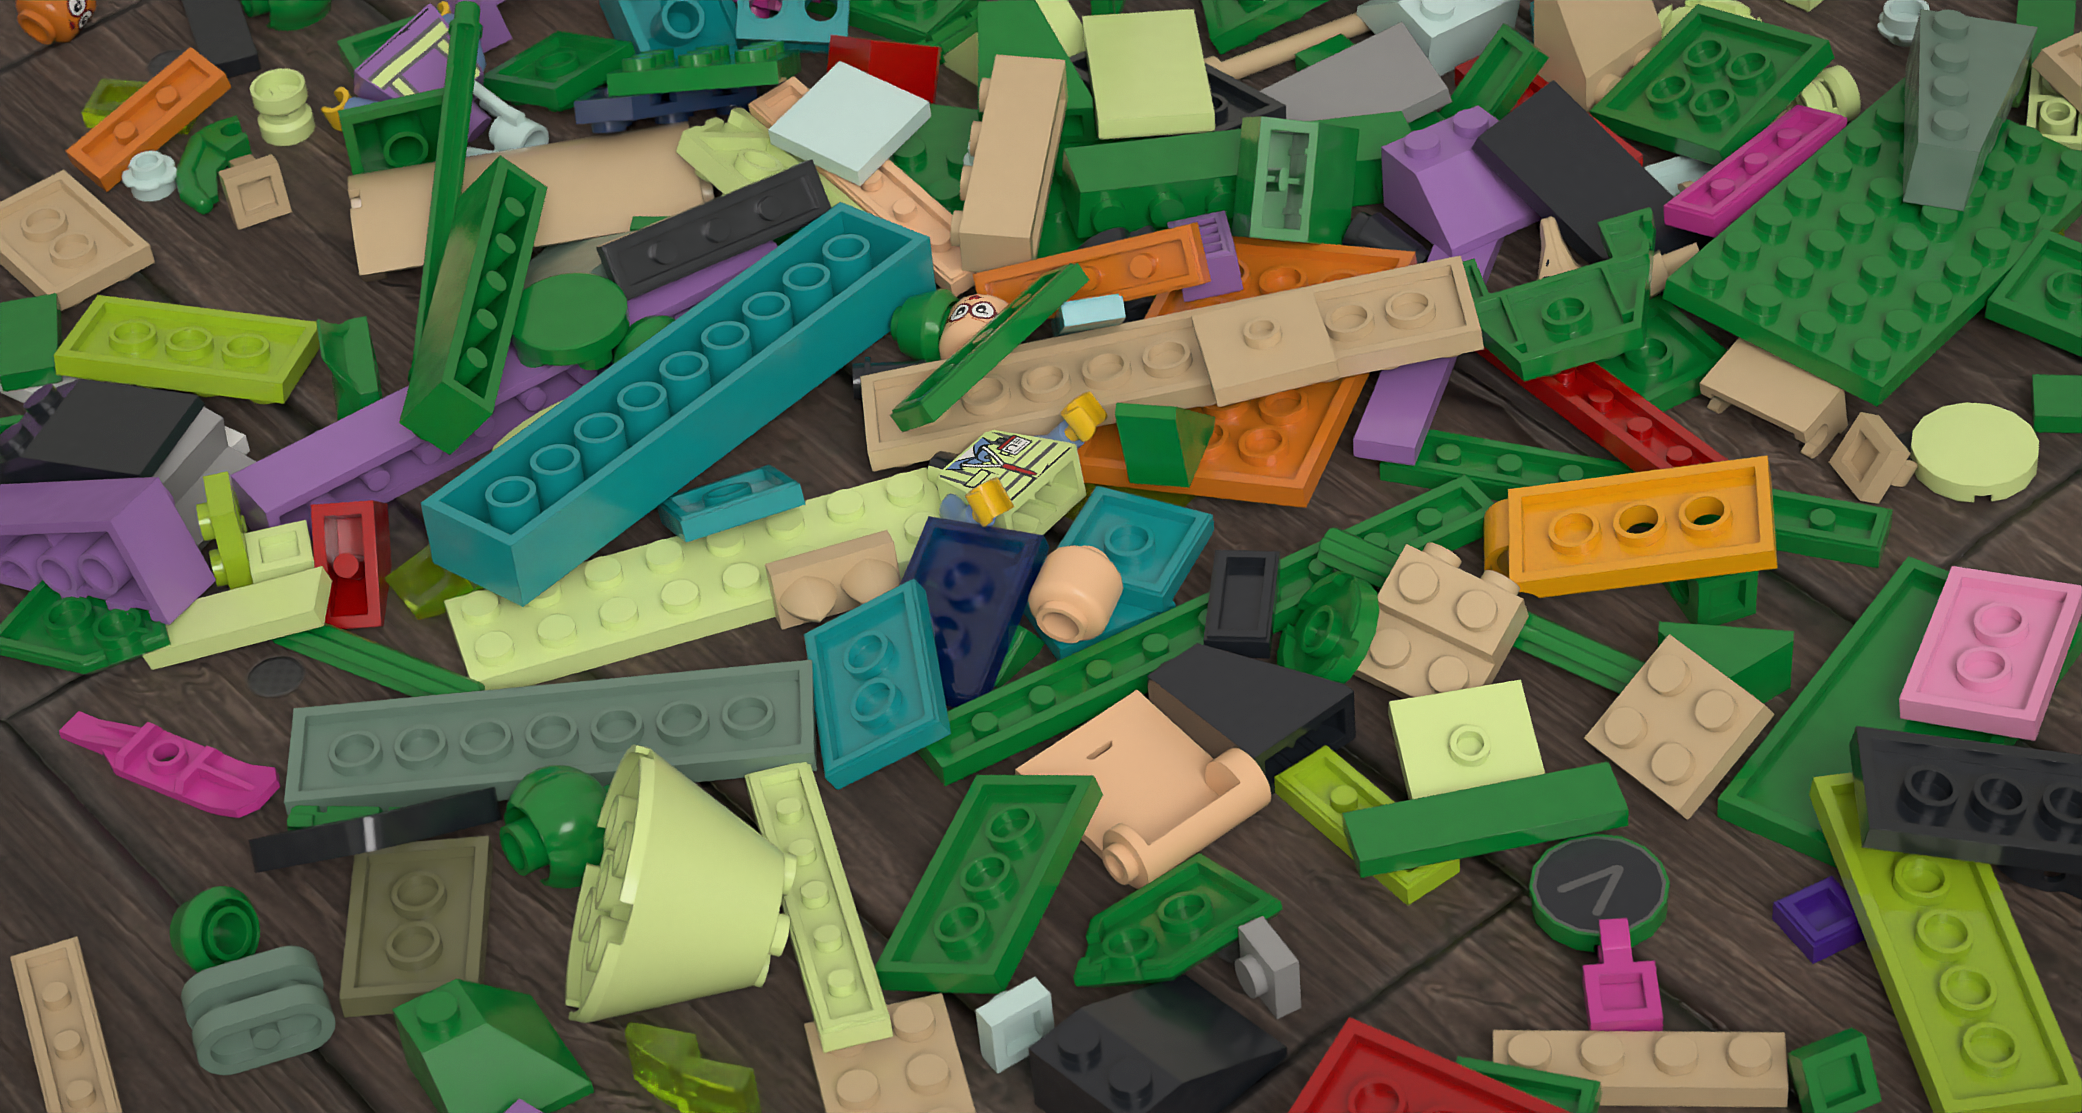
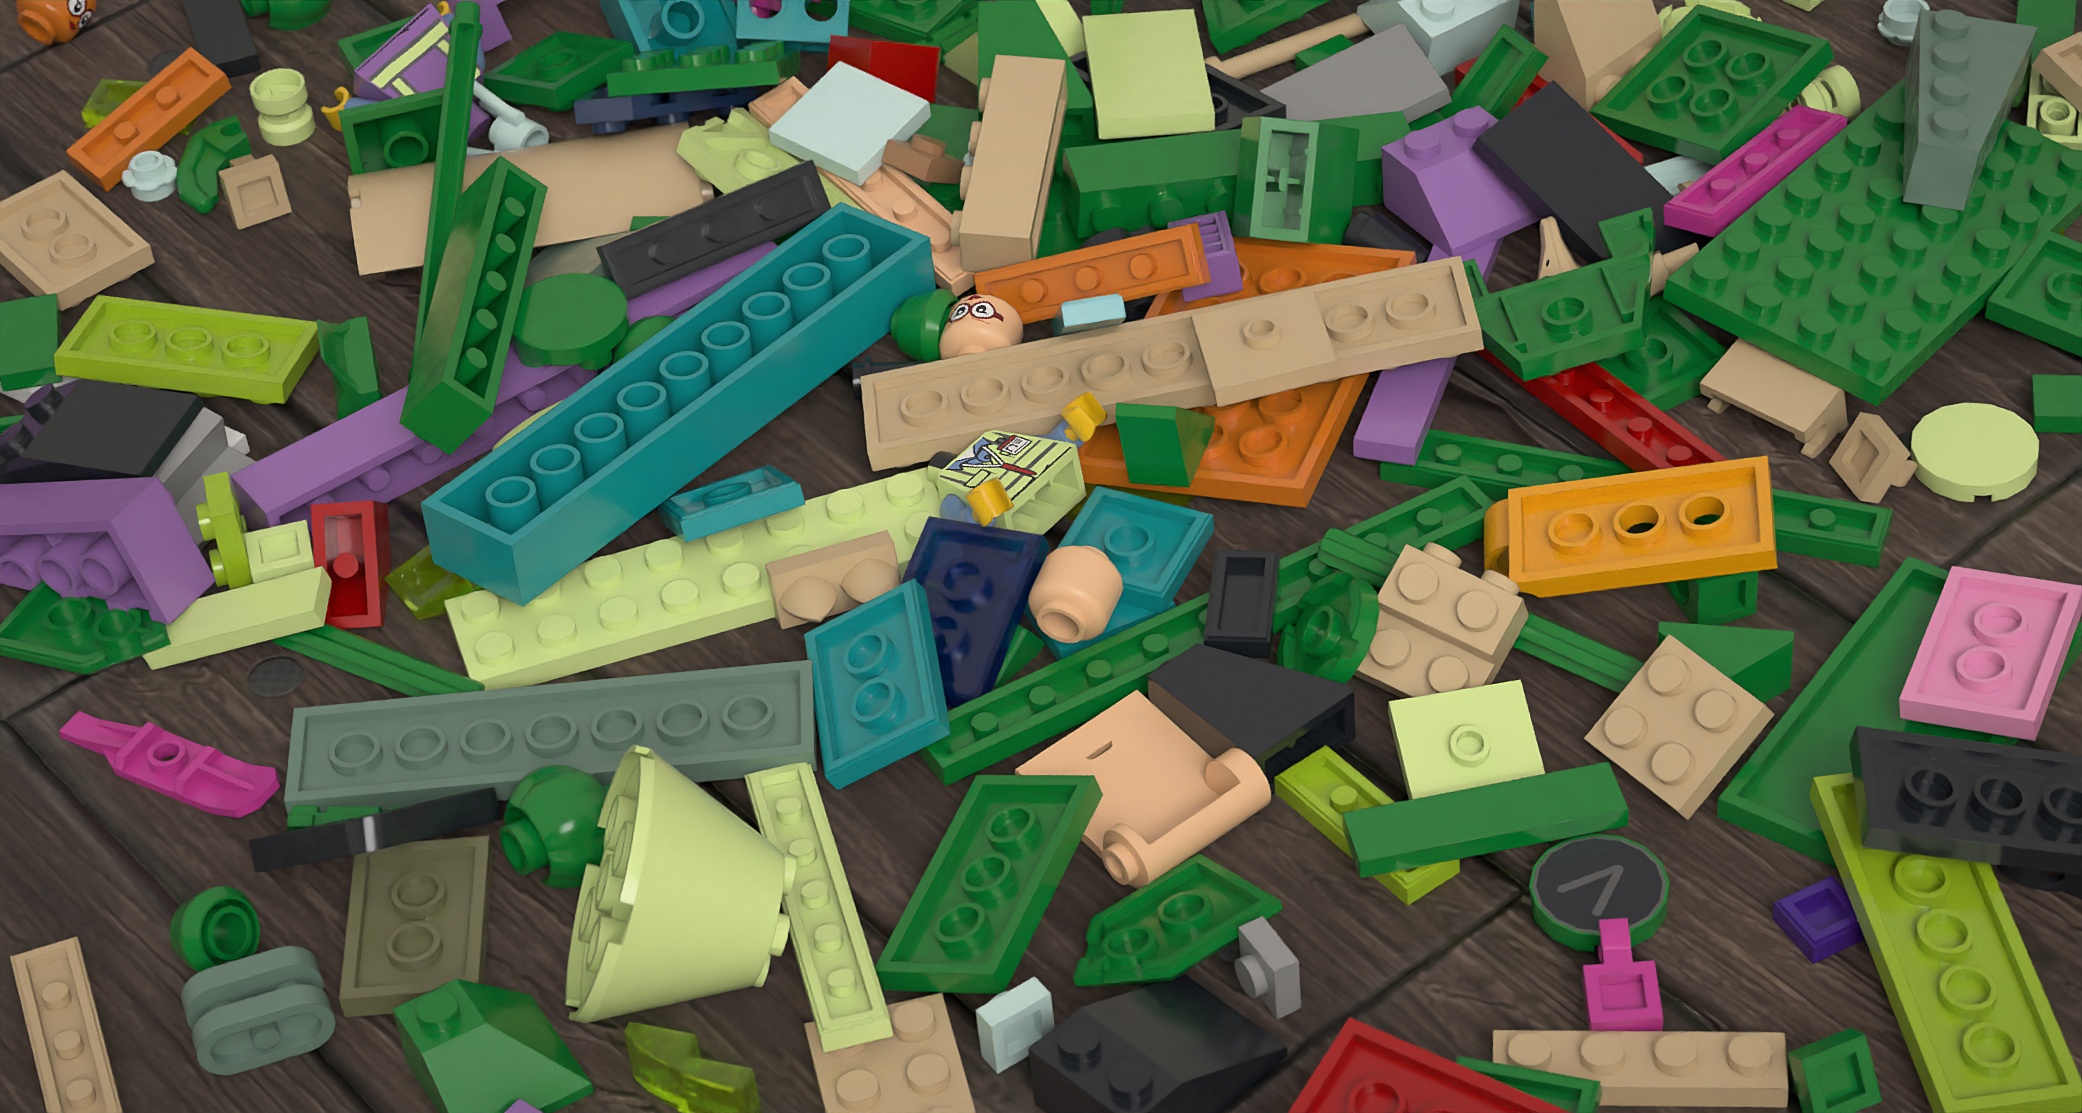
green tile [890,263,1089,432] -> none
none -> medium nougat plate [881,134,965,184]

